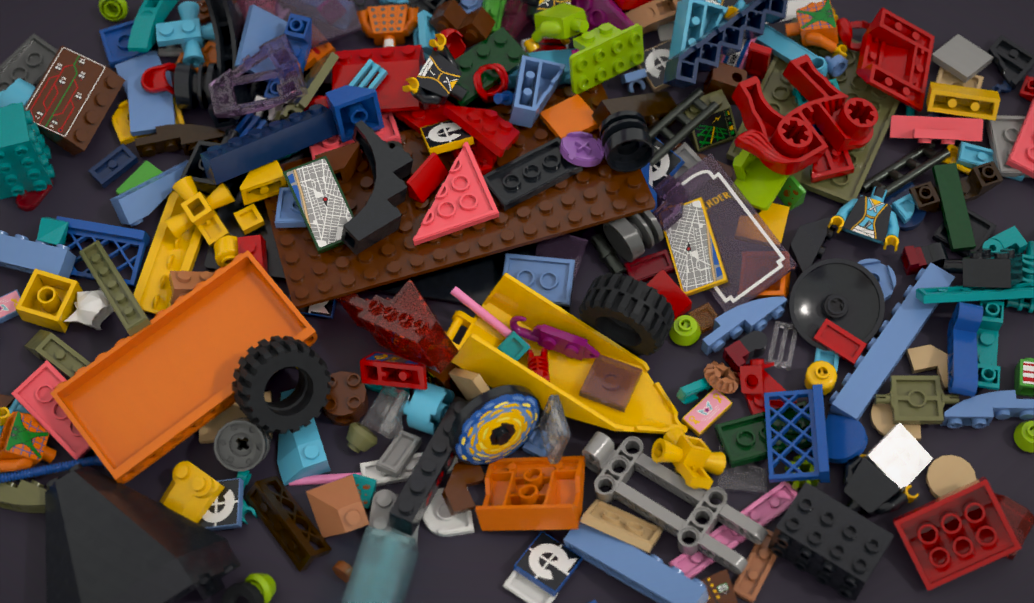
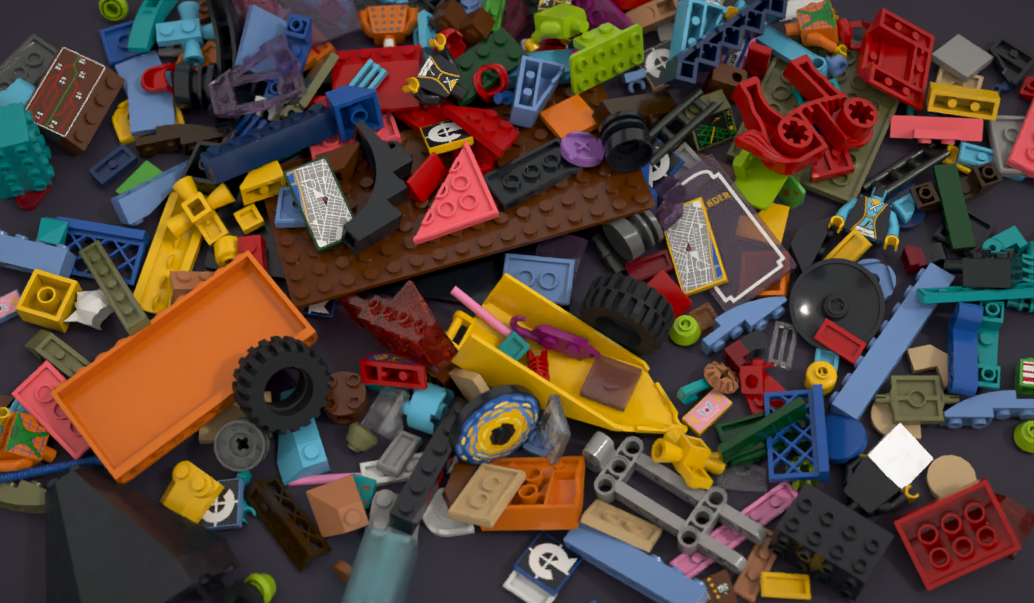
none -> tan tile [447,463,527,528]
none -> dark green tile [717,397,807,464]
none -> yellow tile [760,572,811,600]
none -> yellow tile [823,228,872,262]

